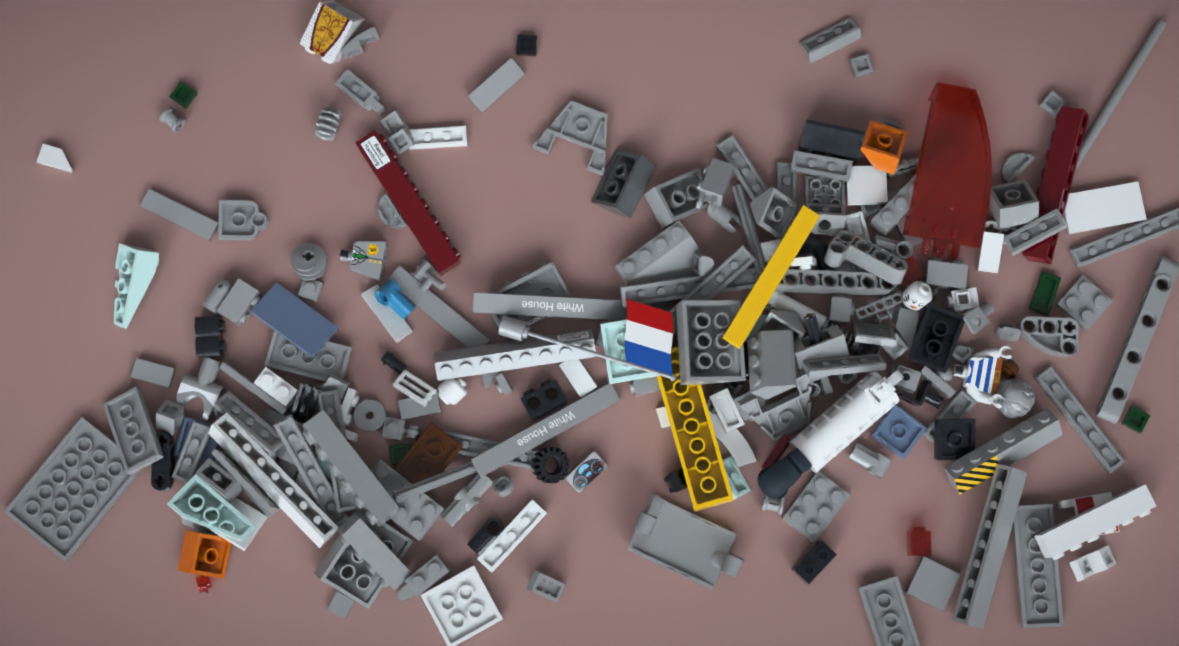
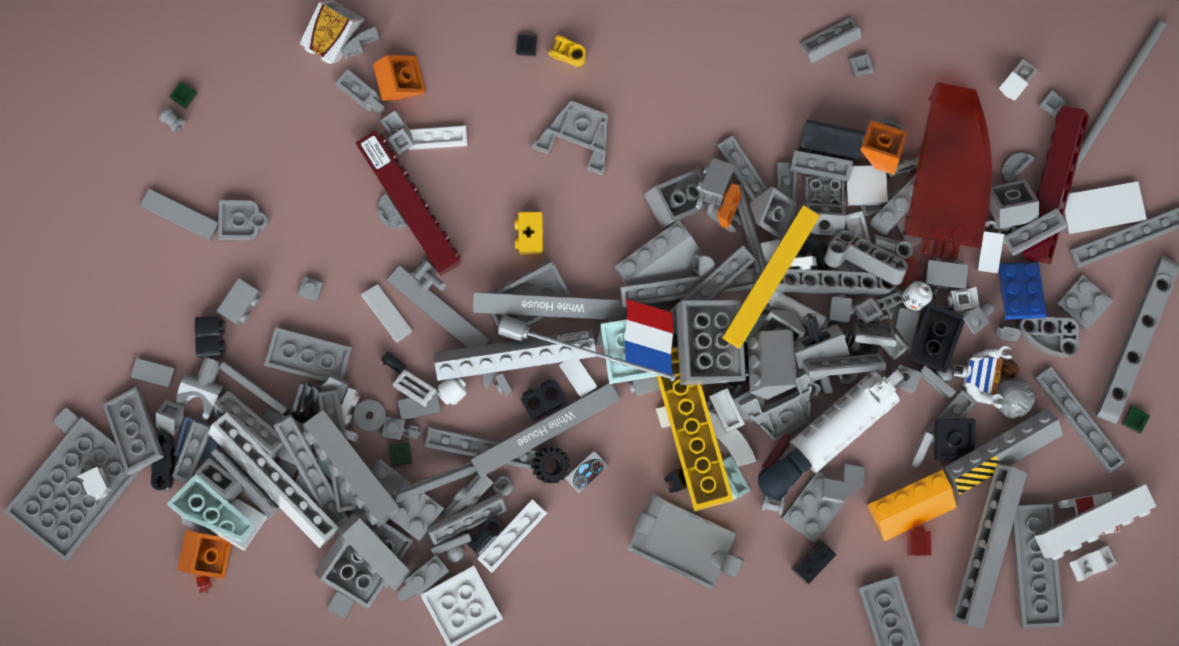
white tile [37,144,74,173] -> none
light aqua wedge [114,243,159,329] -> none
light grey piece [203,279,233,315] -> none
sand blue tile [250,282,338,359] -> none
white brick [254,367,298,409] -> none
light grey piece [291,243,327,281] -> none
light grey gear [315,107,342,141] -> none
light grey torso [340,241,388,282] -> none
dark azure piece [375,280,415,320] -> none
reddish brown tile [394,422,463,494] -> none
light grey slope [468,58,525,113] -> none
light grey tile [526,570,566,603] -> none
dark grey slope [591,150,656,218] -> none
light grey piece [848,443,892,479] -> none
sand blue tile [871,405,927,460] -> none
black bracket [897,380,944,409] -> none
light grey tile [906,556,961,611] -> none
light grey tile [952,345,976,365] -> none
dark green tile [1029,271,1061,316] -> none
none -> light grey tile [52,407,80,435]
none -> white window [77,467,112,500]
none -> orange slope [373,55,426,101]
none -> light grey tile [427,493,507,546]
none -> light grey tile [431,530,471,562]
none -> yellow brick [515,212,543,255]
none -> yellow piece [548,35,587,67]
none -> orange plate [717,183,742,229]
none -> light grey tile [822,464,864,503]
none -> light grey tile [854,297,883,325]
none -> light orange slope [867,470,957,541]
none -> light grey tile [911,430,934,468]
none -> blue plate [998,262,1047,320]
none -> white slope [999,59,1038,101]

